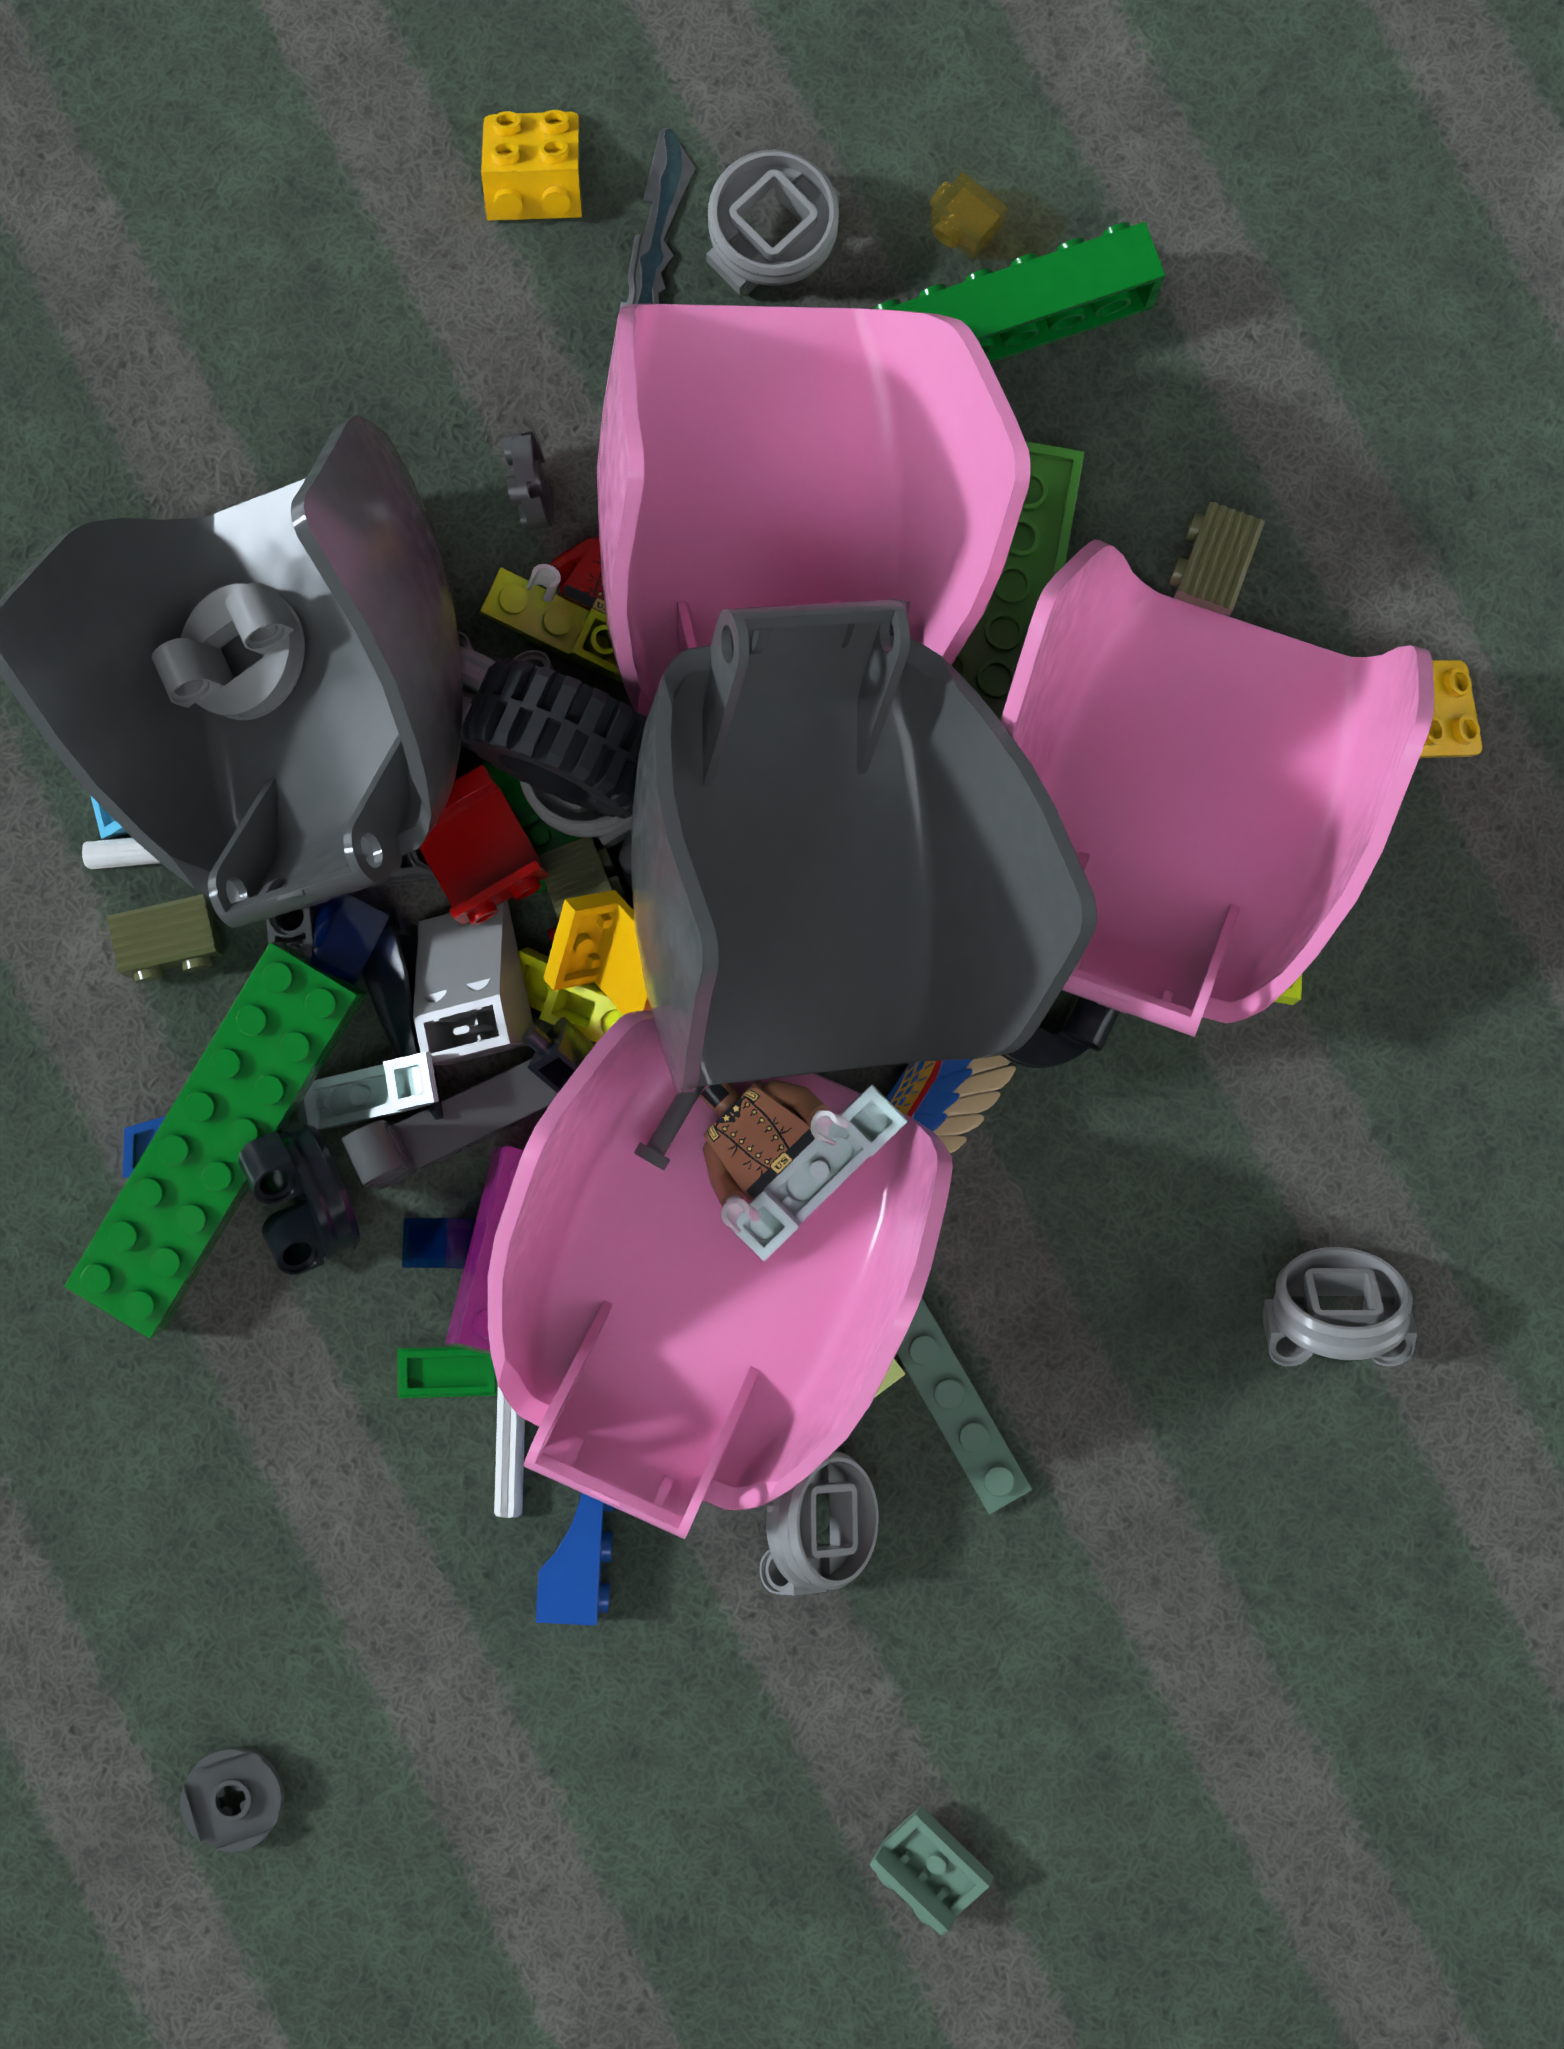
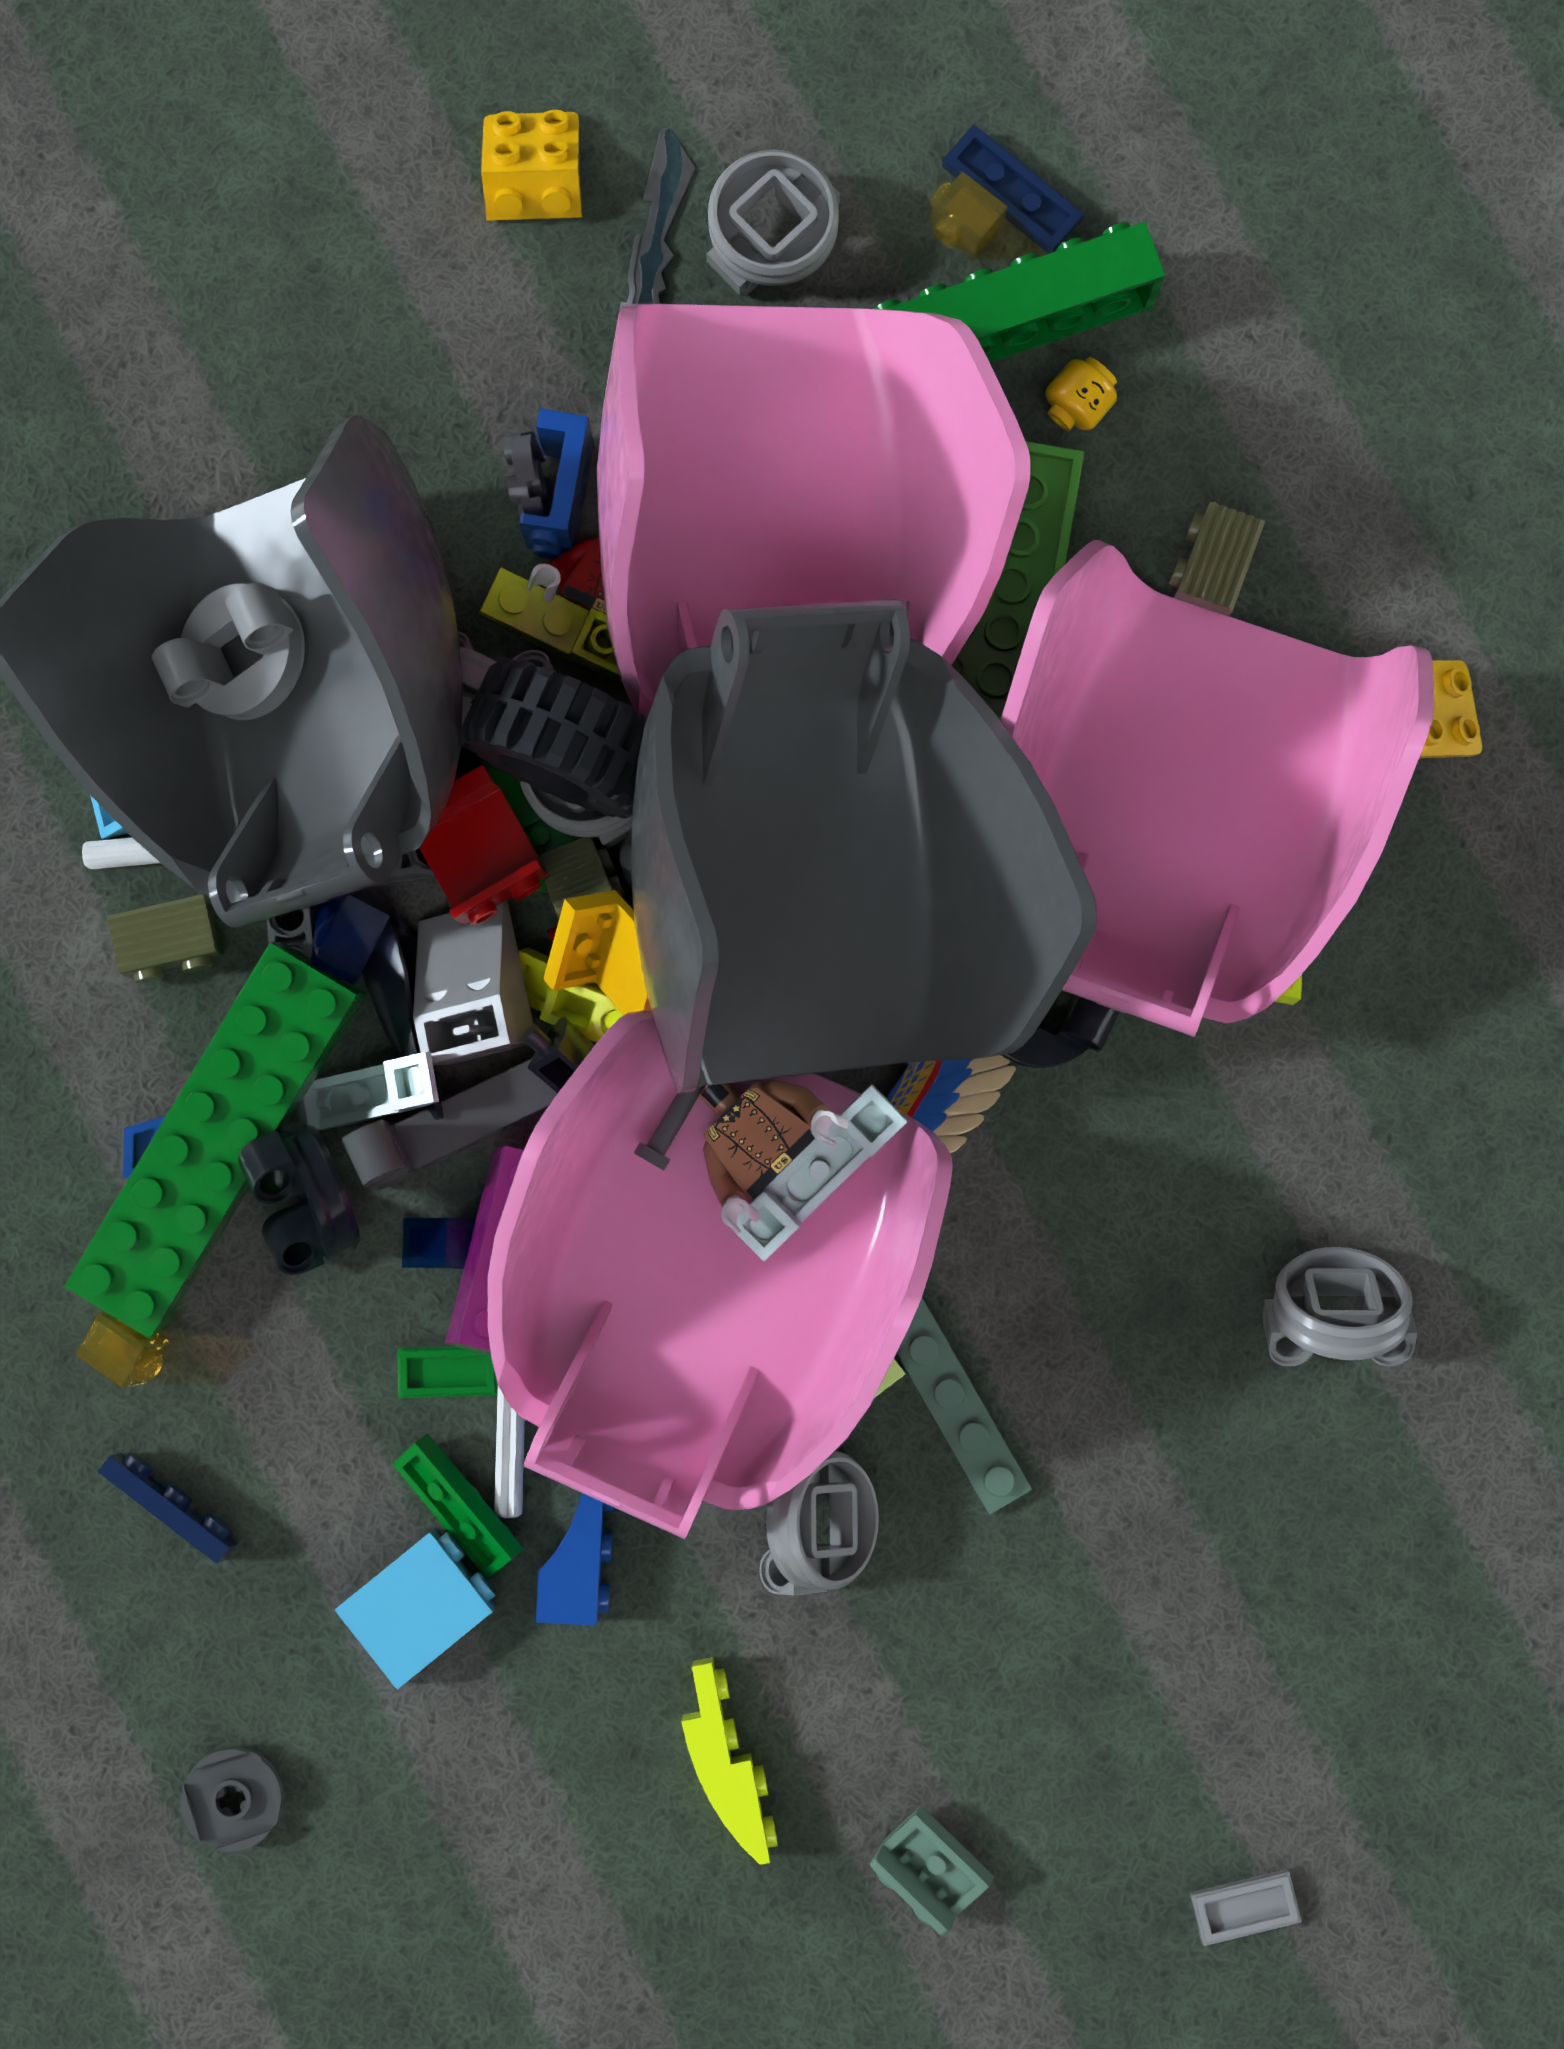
none -> clear yellow brick [76,1312,170,1388]
none -> dark blue plate [97,1452,238,1564]
none -> medium azure panel [335,1529,497,1690]
none -> green plate [392,1433,524,1579]
none -> blue panel [519,408,594,560]
none -> neon yellow slope [681,1657,778,1865]
none -> dark blue plate [942,124,1084,254]
none -> yellow head [1045,357,1117,431]
none -> light grey tile [1190,1869,1302,1946]

